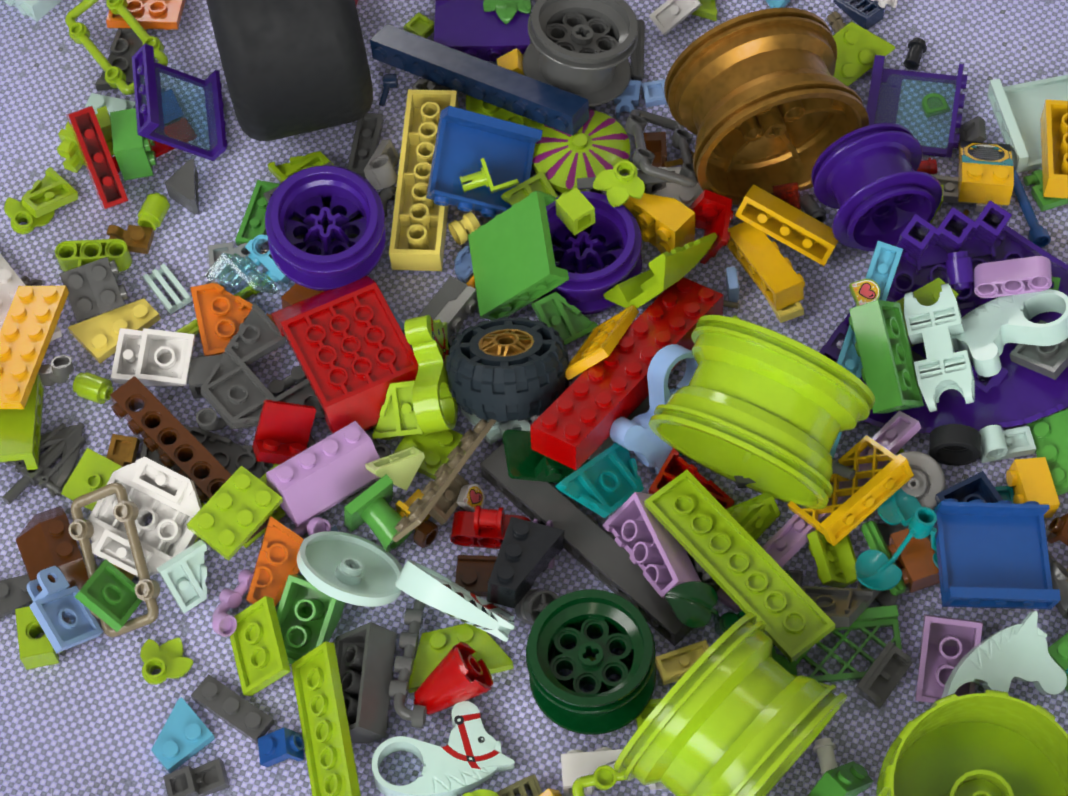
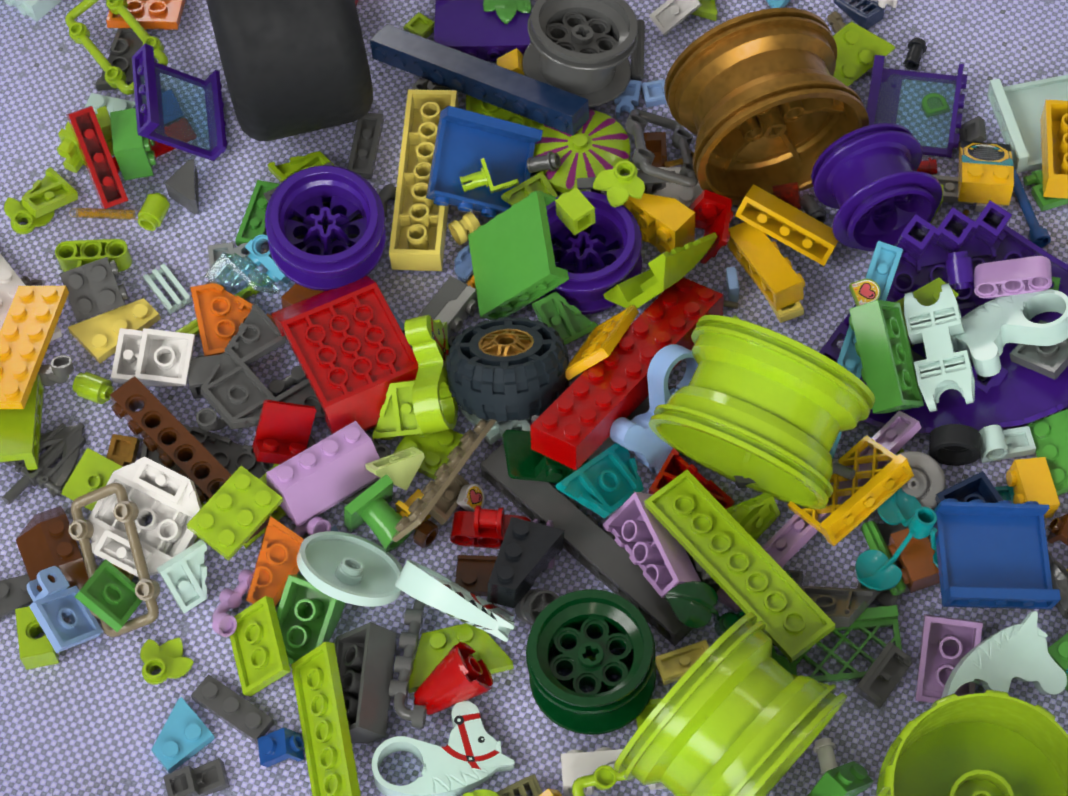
pearl gold plate [107,225,154,254] -> none
light grey plate [363,139,400,190] -> none
dark blue hand [379,74,398,106] -> none
lime bracket [807,530,858,588] -> none
none -> yellow piece [69,208,139,220]
none -> dark grey pin [527,151,561,173]

